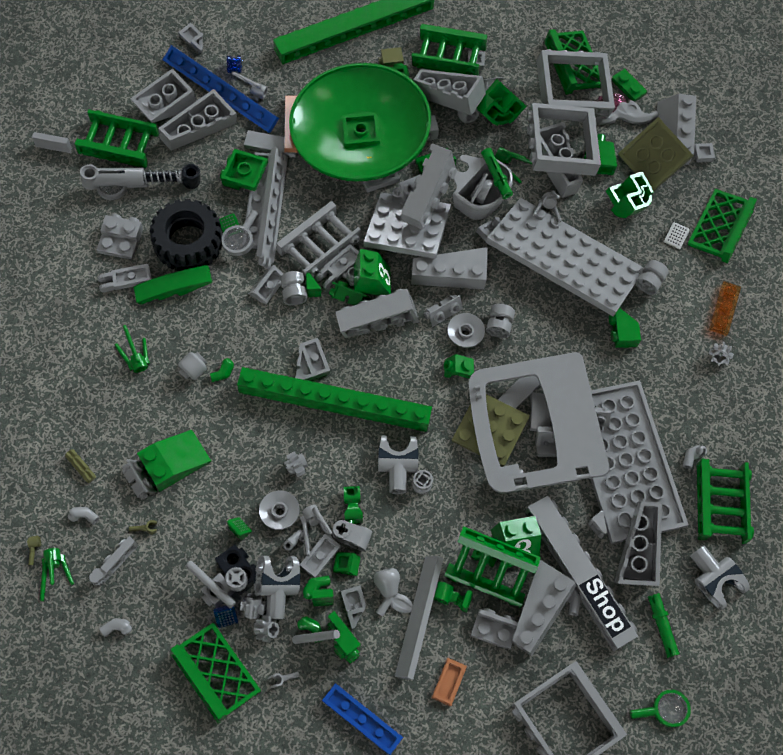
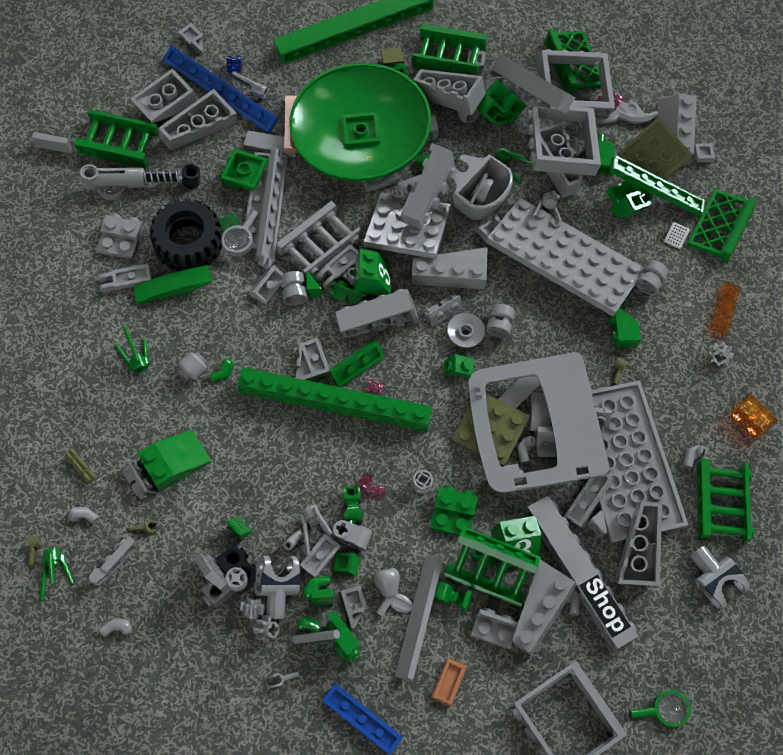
green fence [170,623,261,724] -> none
light grey bar [185,560,236,608] -> none
slope [213,606,238,628] -> none
light grey dish [259,490,300,530] -> none
light grey gear [284,451,308,477] -> none
light grey connector [378,435,418,494] -> none
green pin [481,148,513,199] -> none
green plate [611,69,647,102] -> none
green pin [647,593,680,658] -> none
none -> light grey plate [194,552,226,590]
none -> green plate [328,340,385,387]
none -> clear pink arm [360,473,386,496]
none -> clear pink wheel [365,379,385,396]
none -> green plate [430,486,478,536]
none -> light grey beam [491,54,575,114]
none -> light grey arm [517,436,536,465]
none -> light grey tile [564,474,614,528]
none -> green tile [609,155,705,217]
none -> olive hand [613,357,627,385]
none -> clear orange brick [730,393,779,439]

